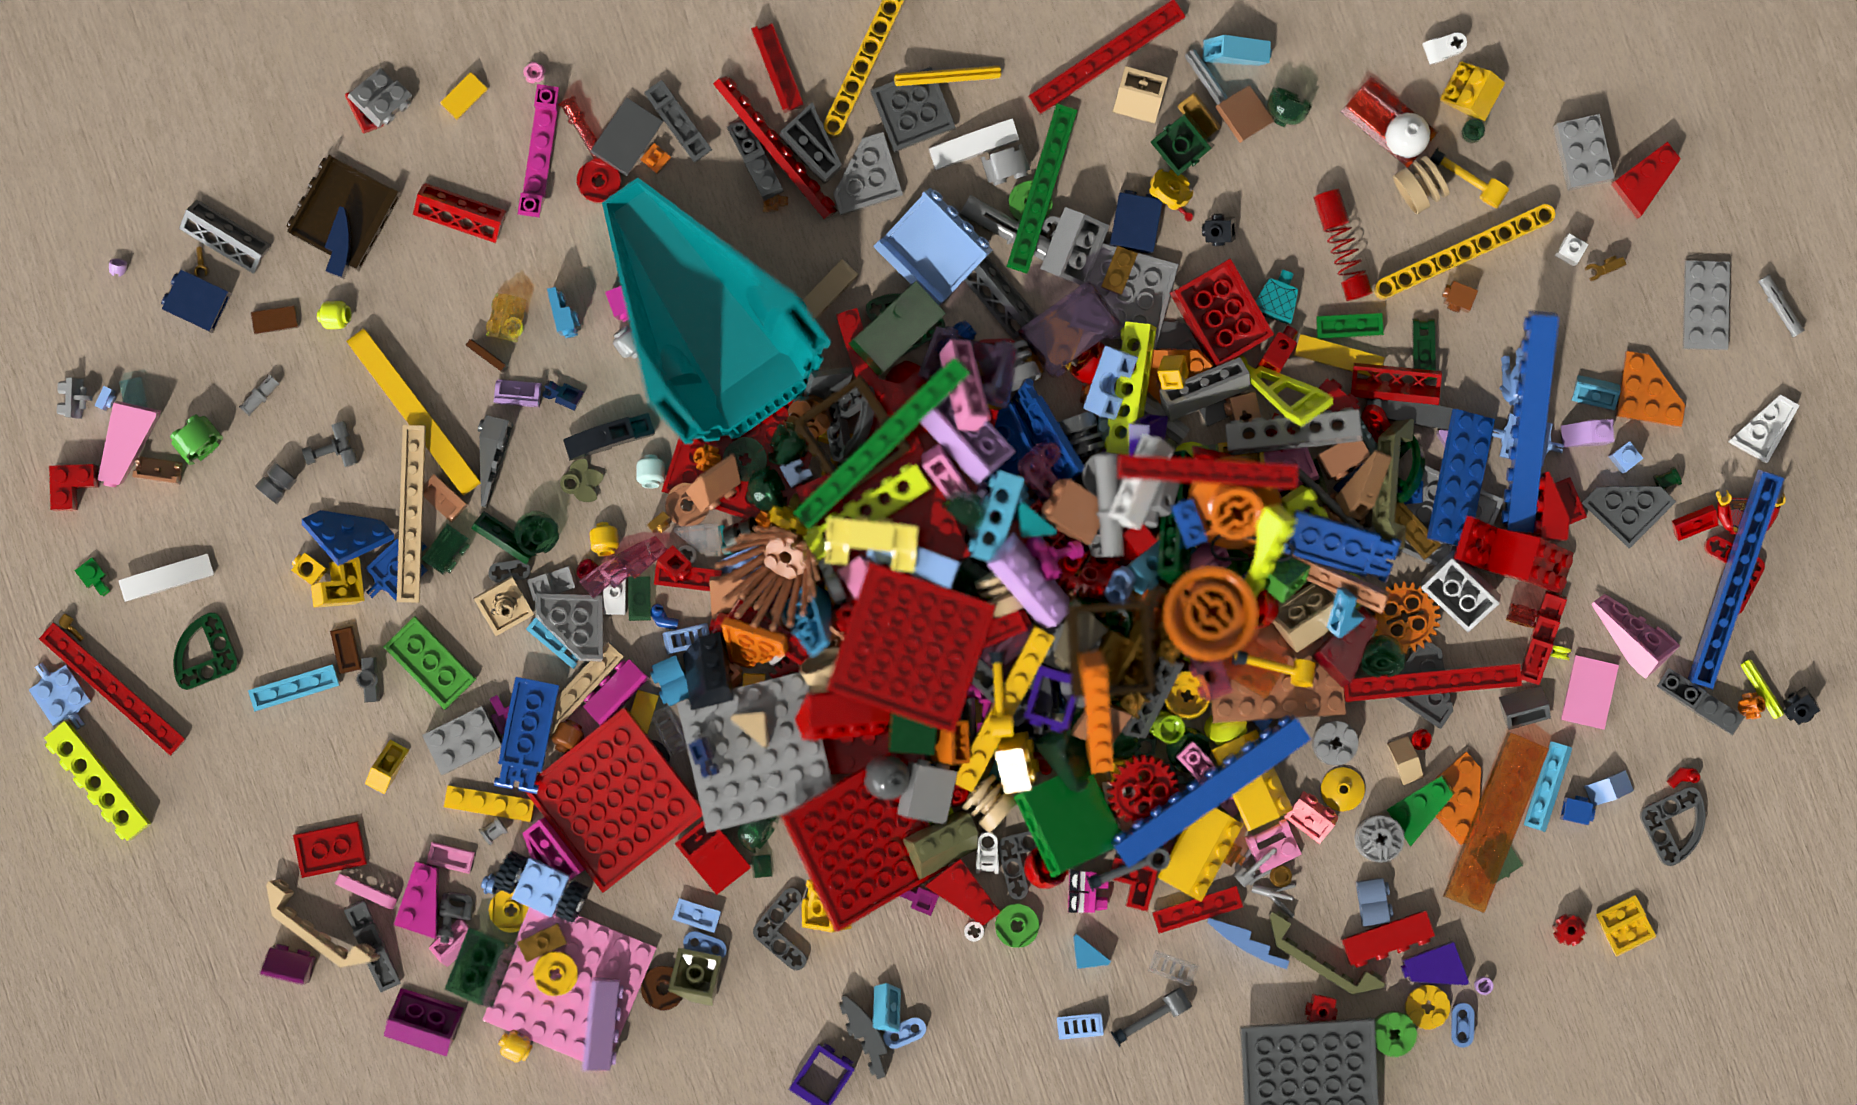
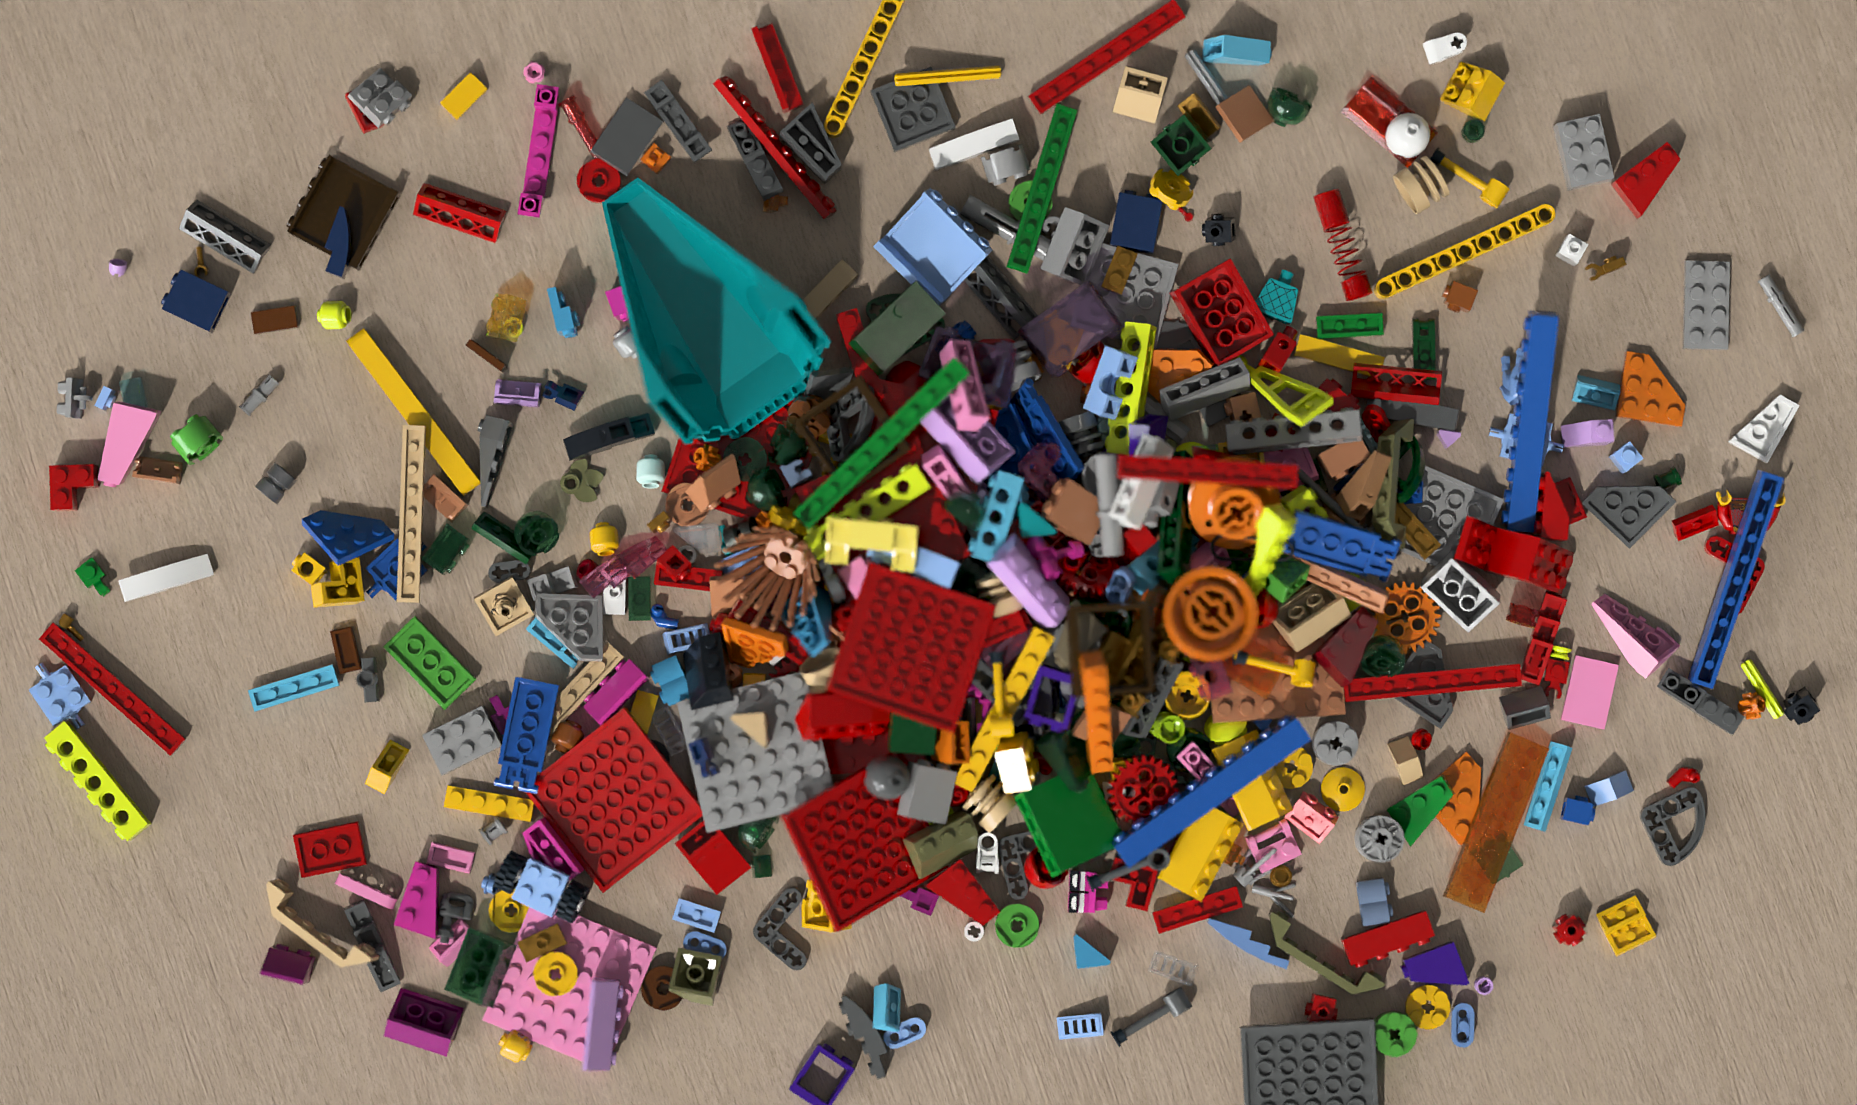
dark green beam [173,613,239,690] -> none
dark grey bar [302,421,358,467] -> none
light grey plate [834,132,903,215] -> none
yellow brick [1158,355,1189,389] -> none
blue hinge [1171,499,1207,548] -> none
dark azure slope [1327,588,1365,638] -> none
blue plate [1427,409,1495,546] -> none
none -> yellow plate [1274,747,1313,789]
none -> red plate [1543,659,1570,699]

